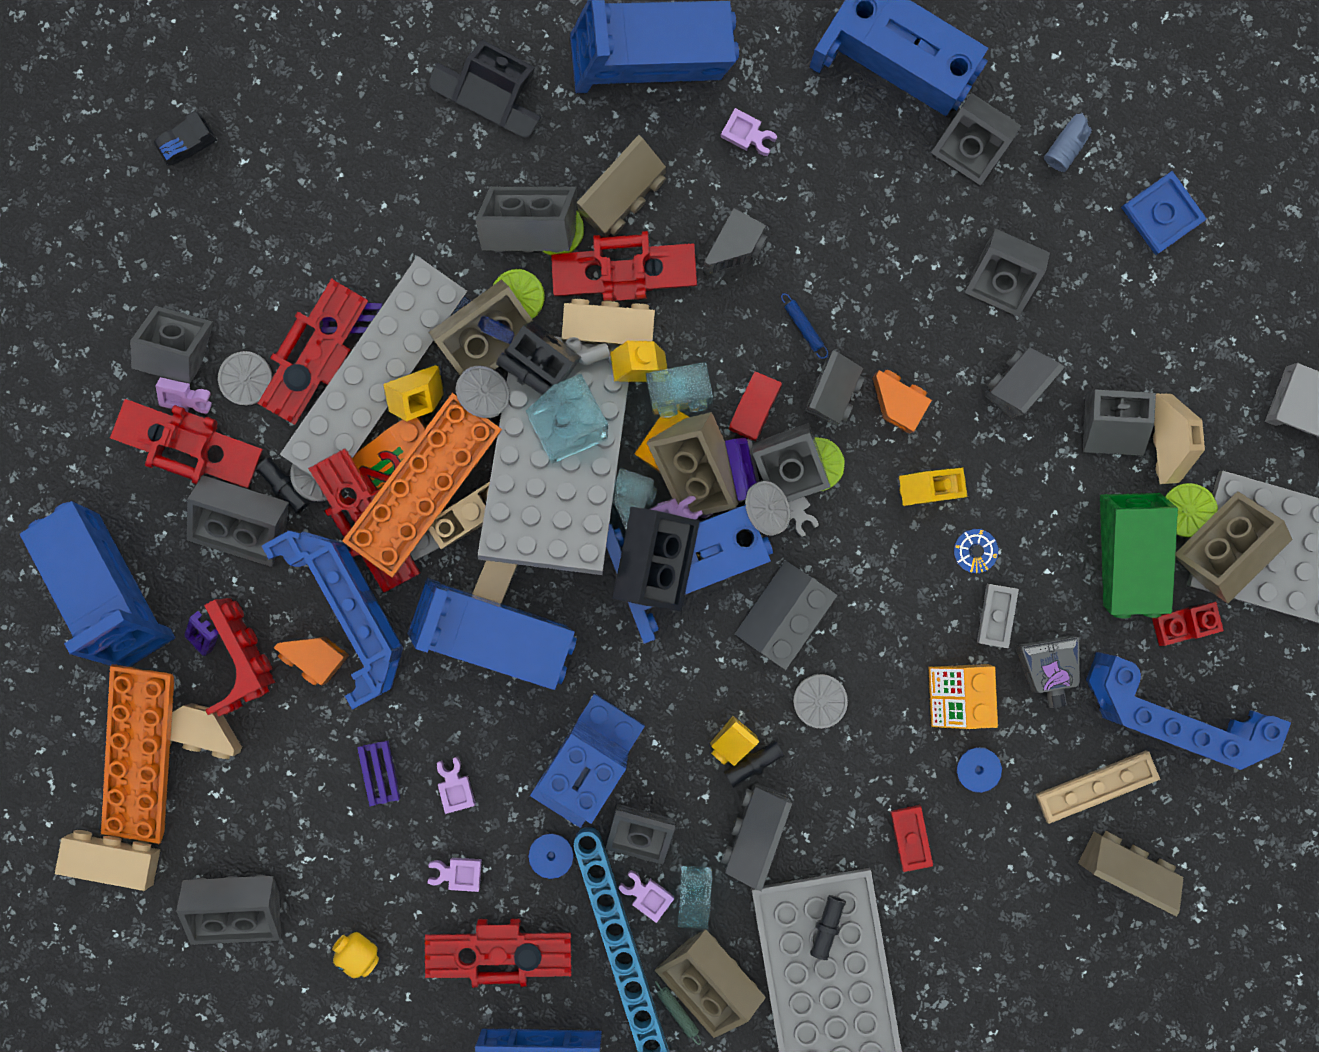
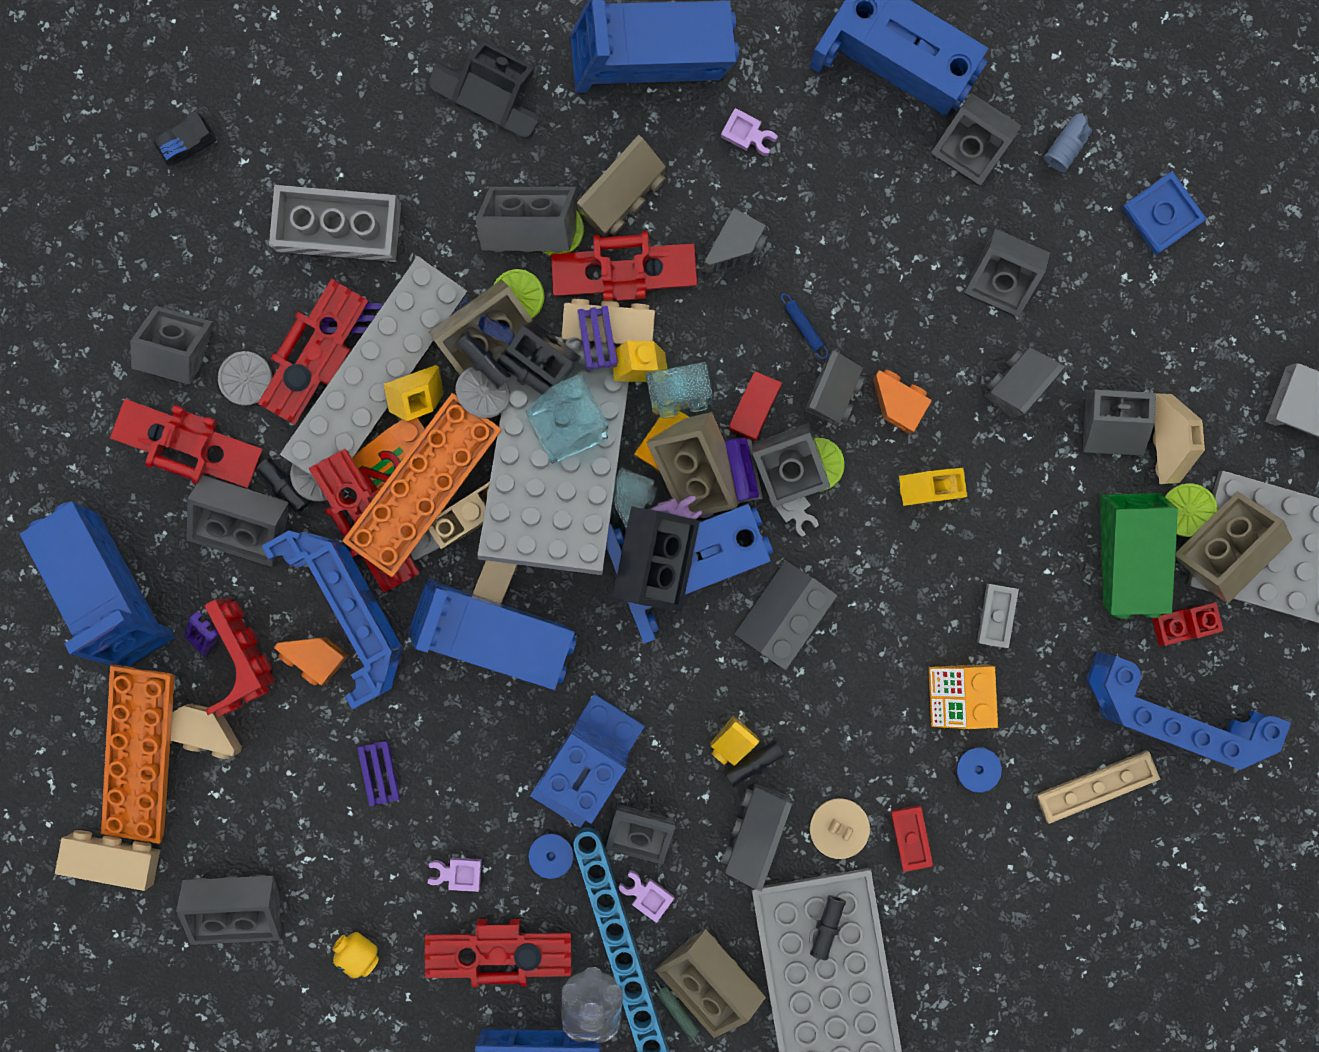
lavender plate [156,377,212,414] -> none
lavender plate [437,757,476,814] -> none
clear light blue slope [678,866,712,929] -> none
light grey wheel [745,481,790,536] -> none
light grey wheel [793,674,848,729] -> none
blue piece [954,529,998,573] -> none
torso [1015,635,1080,708] -> none
dark tan slope [1078,831,1184,917] -> none
none -> light grey brick [269,185,401,262]
none -> black pin [454,332,511,389]
none -> clear brick [561,967,623,1044]
none -> dark purple tile [577,306,617,371]
none -> tan piece [810,798,870,859]

